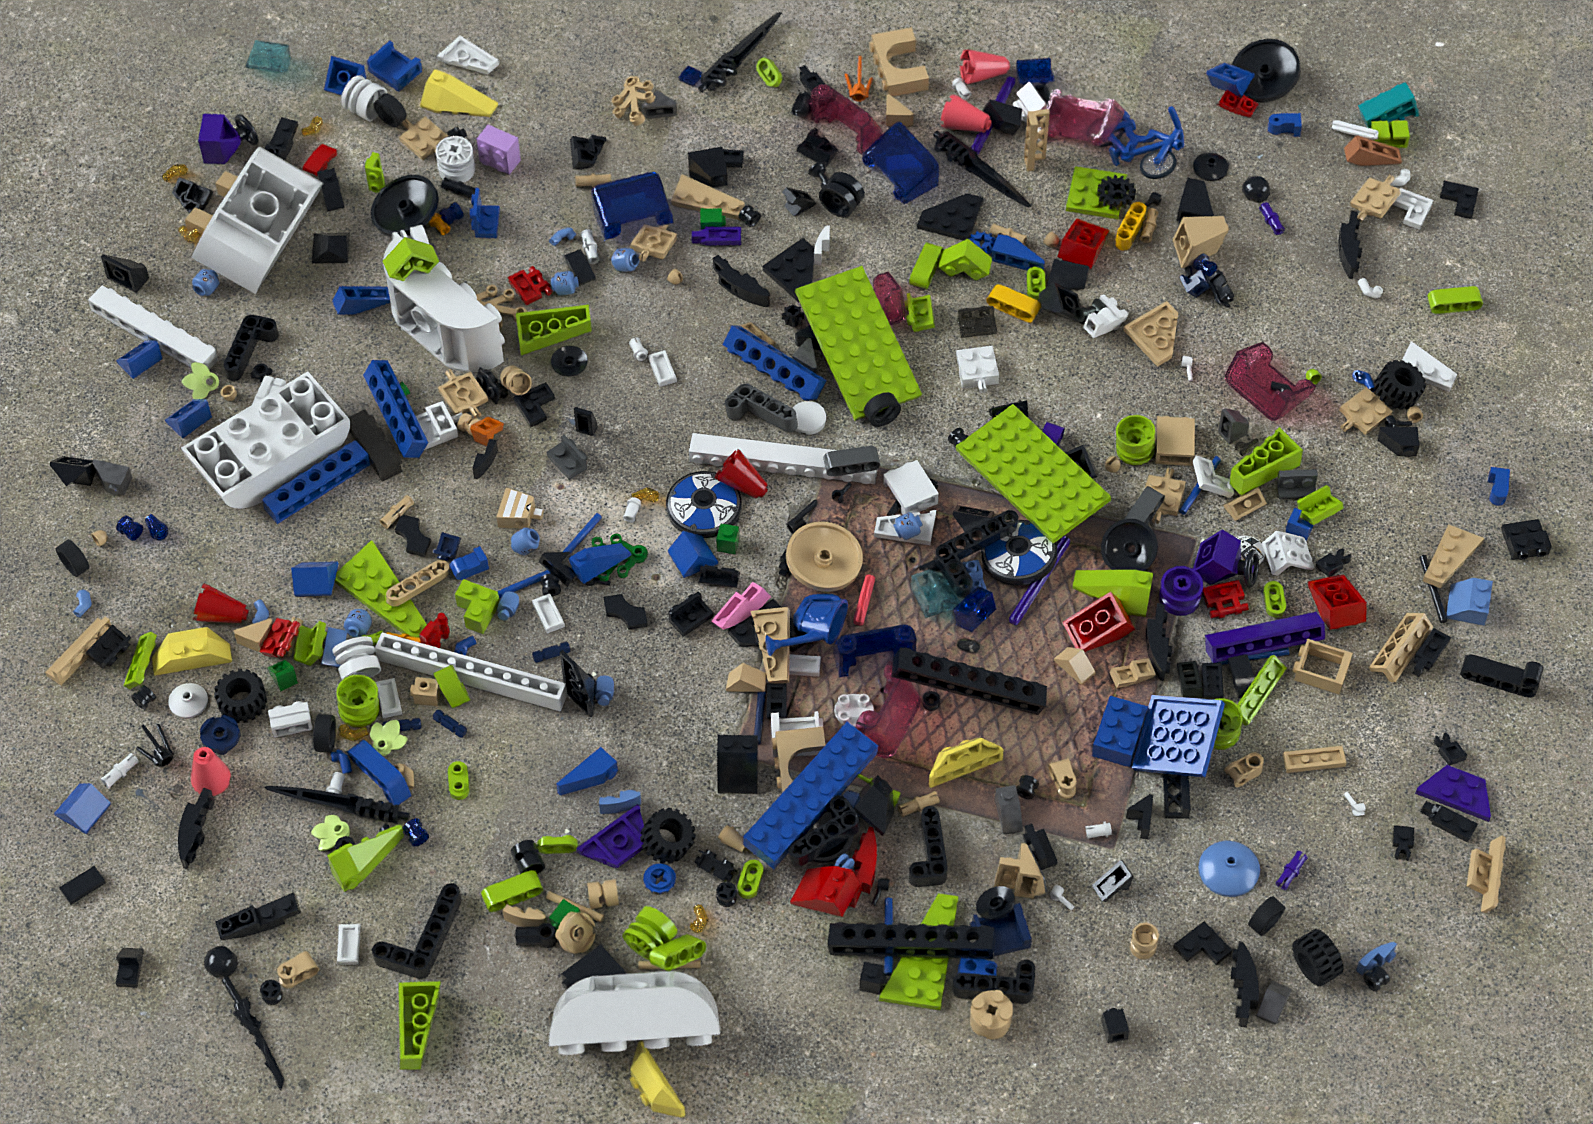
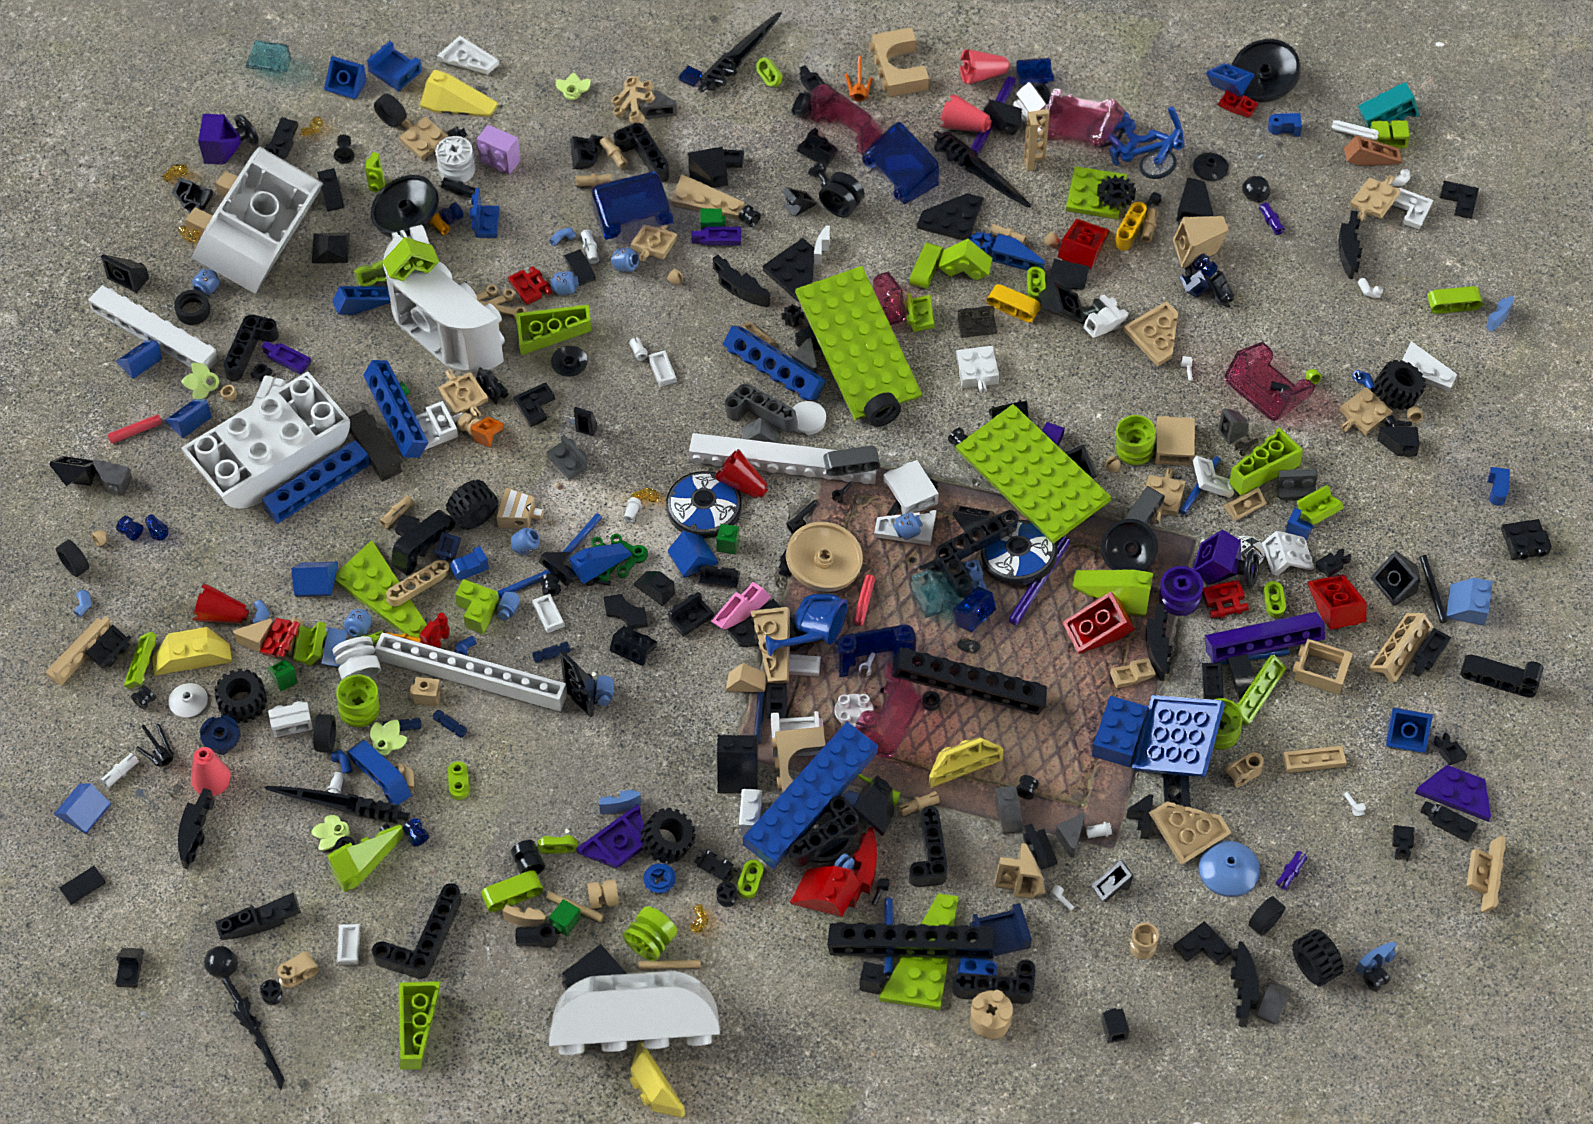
red slope [302,144,337,176] -> none
clear yellow arm [339,724,369,741] -> none
white wheel [341,76,387,121] -> none
white tile [375,678,402,718] -> none
lime slope [433,665,471,708] -> none
black slope [472,439,498,479] -> none
tan wheel [500,365,532,395] -> none
tan plate [555,912,595,954] -> none
blue slope [556,747,618,796] -> none
lime beam [649,934,706,971] -> none
tan cone [718,825,746,853] -> none
tan slope [886,94,914,127] -> none
white pin [952,78,971,100] -> none
black dish [976,886,1015,920] -> none
tan piece [1048,758,1076,799] -> none
tan slope [1054,647,1095,685] -> none
pearl dark grey slope [1177,661,1203,699] -> none
tan wing [1423,524,1484,588] -> none
none -> coral axle [108,414,162,444]
none -> black tyre [174,290,210,325]
none -> dark purple hinge [262,341,311,375]
none -> black piece [333,134,355,164]
none -> lime brick [354,260,387,286]
none -> black beam [391,510,456,575]
none -> black tyre [446,479,498,530]
none -> yellowish green plate [556,73,591,100]
none -> tan pin [600,136,628,169]
none -> black bracket [609,626,657,666]
none -> black beam [614,123,669,183]
none -> black slope [634,571,675,606]
none -> white brick [739,789,762,836]
none -> flat silver slope [742,418,780,443]
none -> white hand [859,653,875,676]
none -> flat silver slope [1056,813,1085,858]
none -> tan plate [1149,801,1231,865]
none -> black slope [1370,551,1420,606]
none -> blue slope [1386,707,1433,753]
none -> medium blue slope [1486,295,1514,332]

